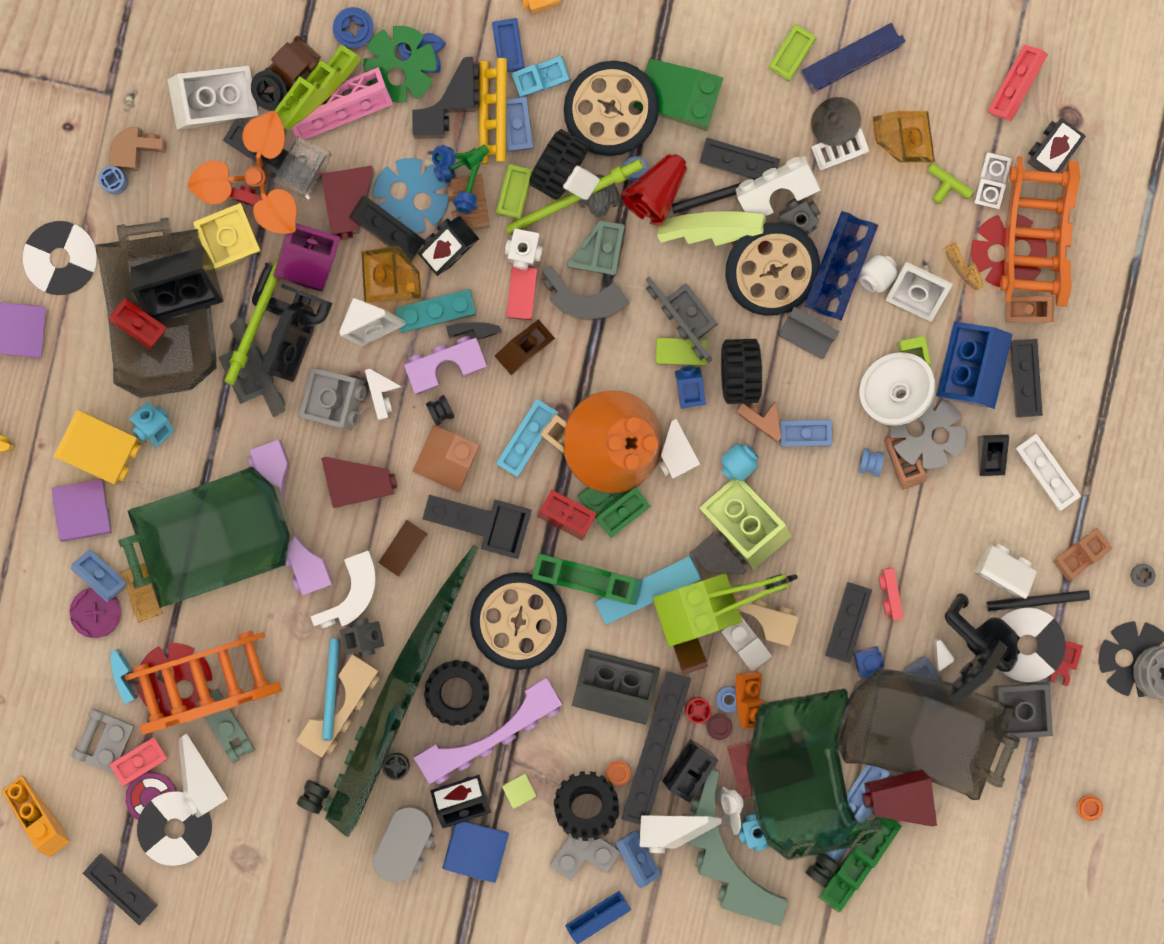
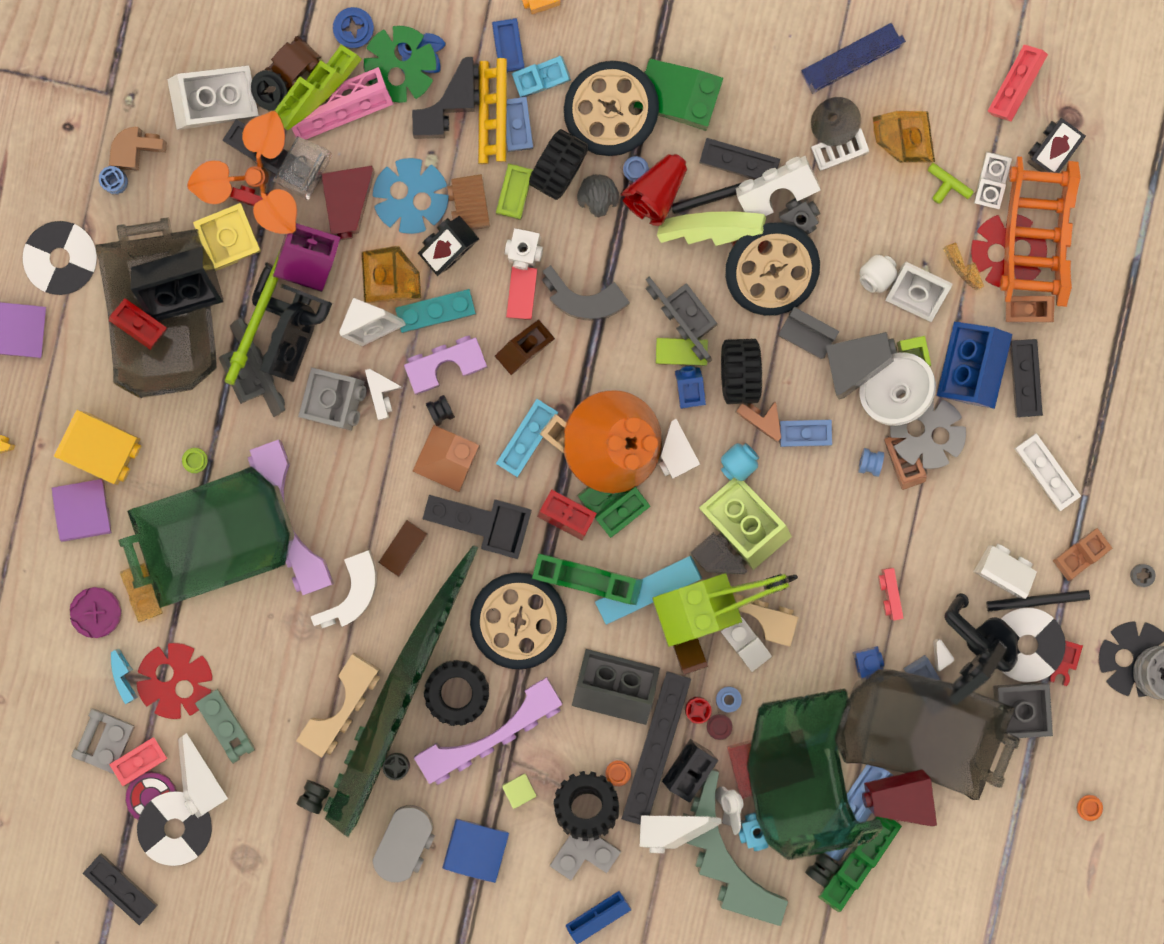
light orange slope [2,776,70,857] -> none
medium blue plate [71,550,127,602] -> none
orange fence [124,631,282,735] -> none
medium azure brick [129,402,175,448] -> none
dark red slope [321,457,398,508] -> none
medium azure piece [322,639,340,741] -> none
dark grey brick [340,618,384,657] -> none
black plate [349,196,424,261] -> none
black brick [430,774,492,829] -> none
blue plant [432,144,489,214] -> none
black slope [446,322,502,340] -> none
lime bar [506,159,644,235] -> none
white slope [563,165,600,200] -> none
sand green wing [567,220,625,276] -> none
medium blue plate [615,830,661,888] -> none
orange slope [736,671,766,729] -> none
lime tile [768,24,817,81] -> none
clear blue fence [805,211,879,321] -> none
black plate [825,582,872,663] -> none
black slope [977,434,1009,476] -> none
none -> lime plate [182,448,208,473]
none -> dark grey slope [826,332,897,399]

